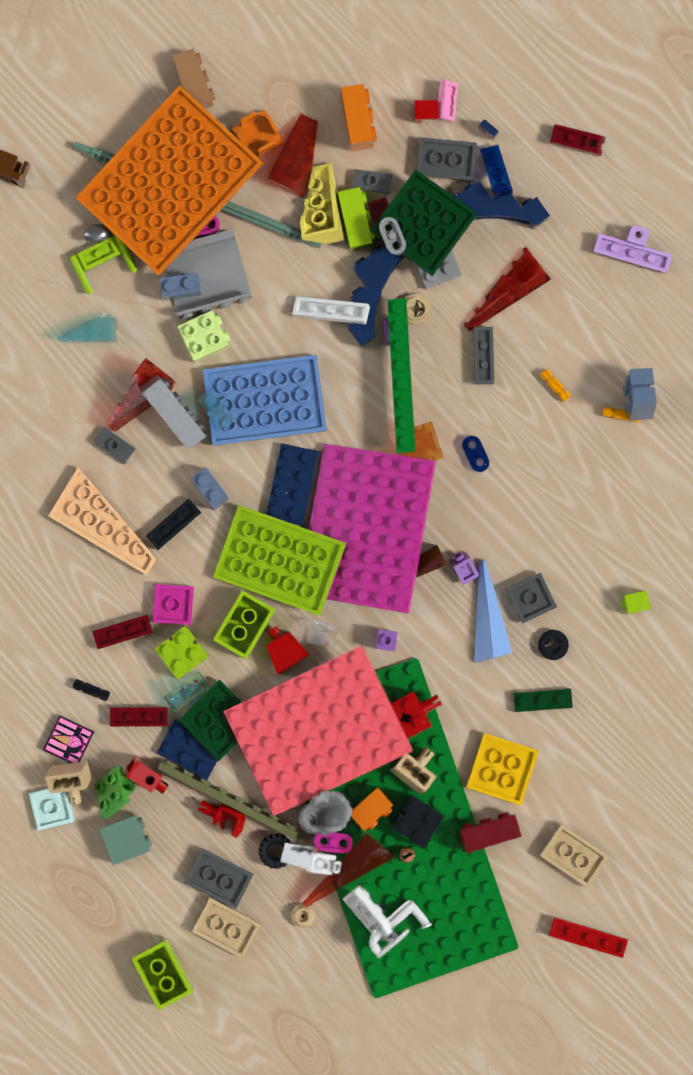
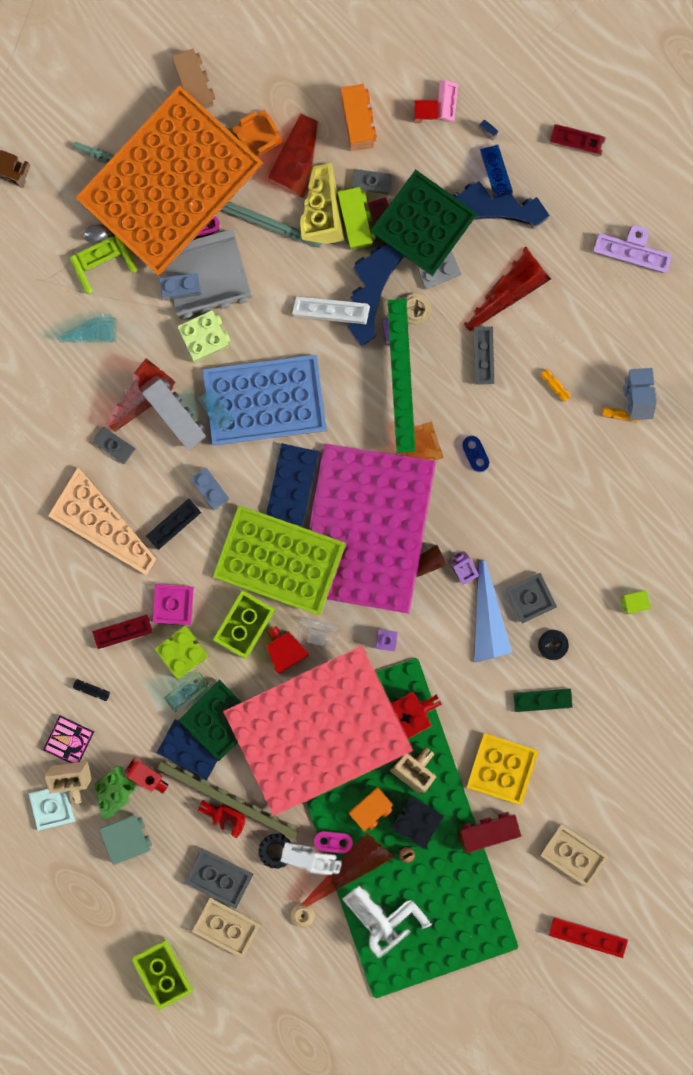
dark red plate [110,707,168,727] -> none
light grey hair [299,791,352,836] -> none
light grey plate [379,217,406,255] -> none
dark grey plate [417,137,477,182] -> none

